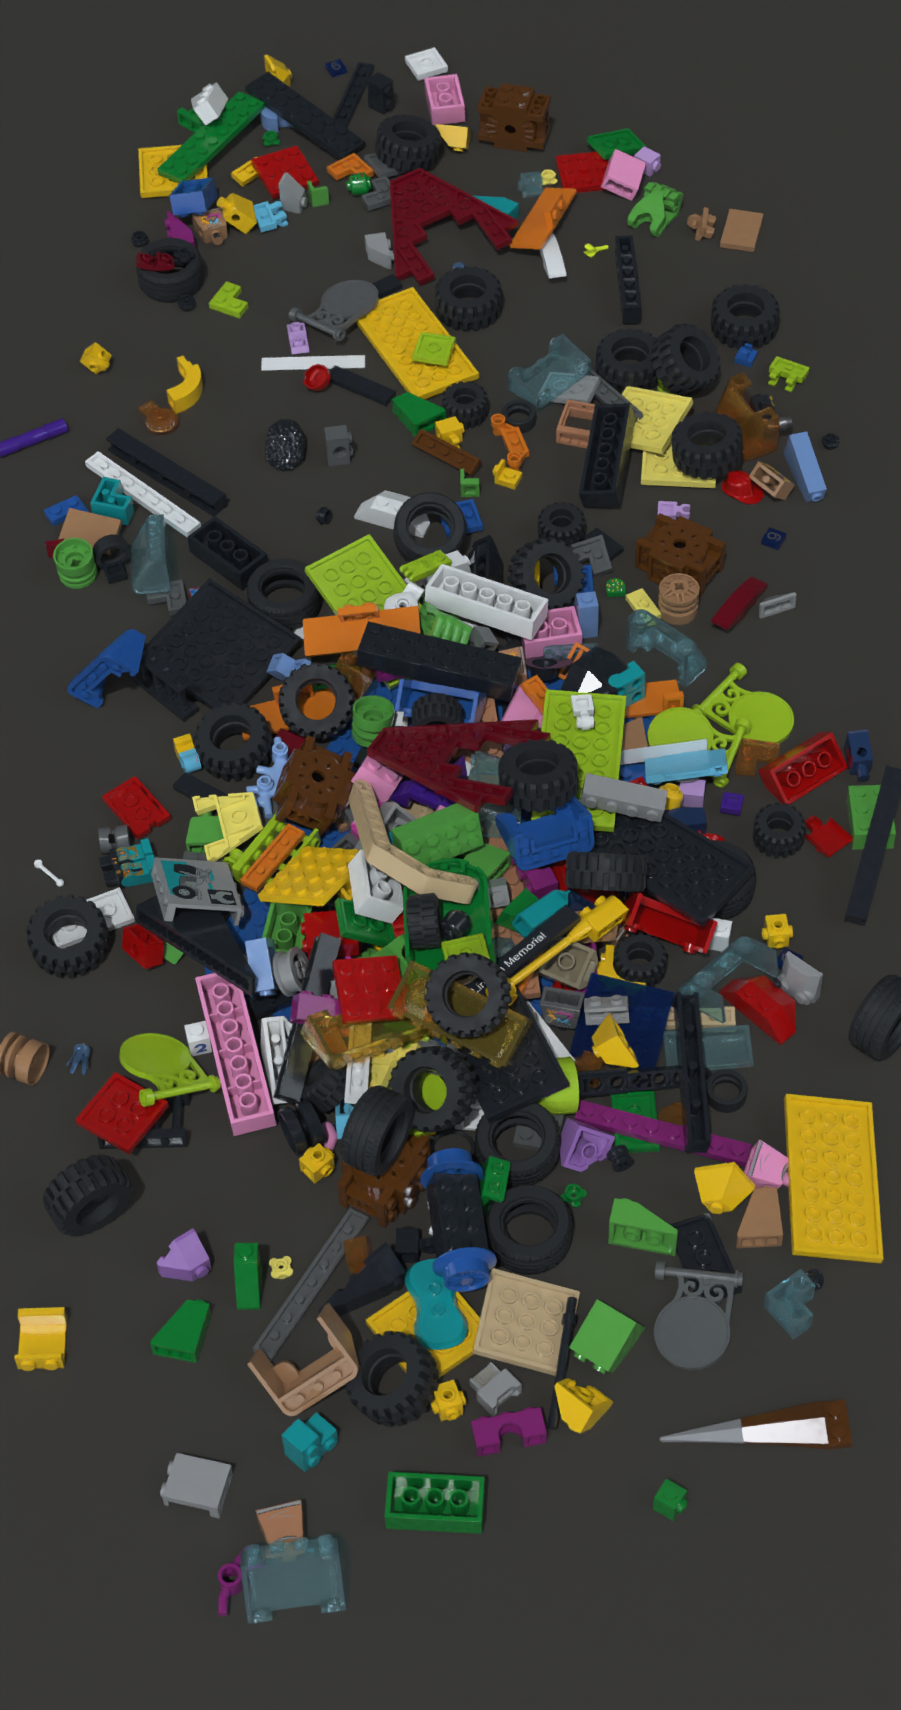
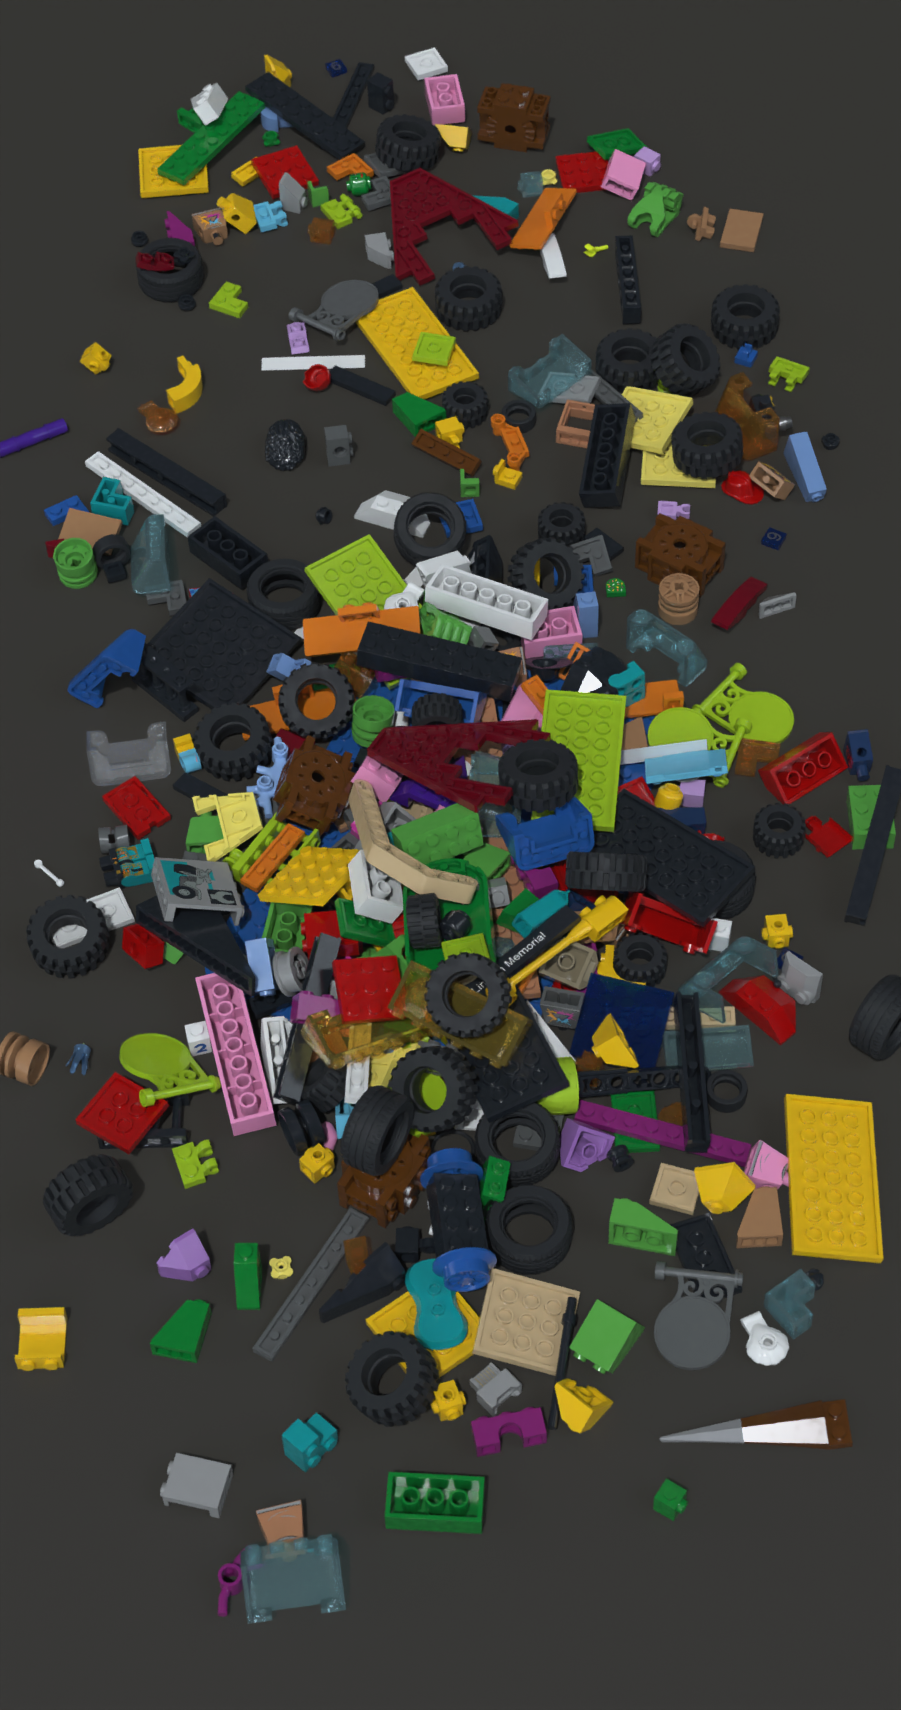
blue brick [169,177,218,217] -> none
medium nougat windscreen [247,1303,360,1416] -> none
lime hinge [399,550,452,583] -> none
green plate [560,1184,587,1208] -> none
white plate [571,694,594,731] -> none
light grey brick [580,773,668,822] -> none
light grey bracket [584,995,629,1025] -> none
light yellow plate [625,588,661,625] -> none
dark purple plate [720,792,744,816] -> none
none -> clear windscreen [86,721,171,786]
none -> lime plate [172,1140,219,1189]
none -> clear orange brick [308,217,335,245]
none -> lime plate [320,194,363,229]
none -> tan plate [649,1163,699,1215]
none -> white animal [740,1311,789,1366]

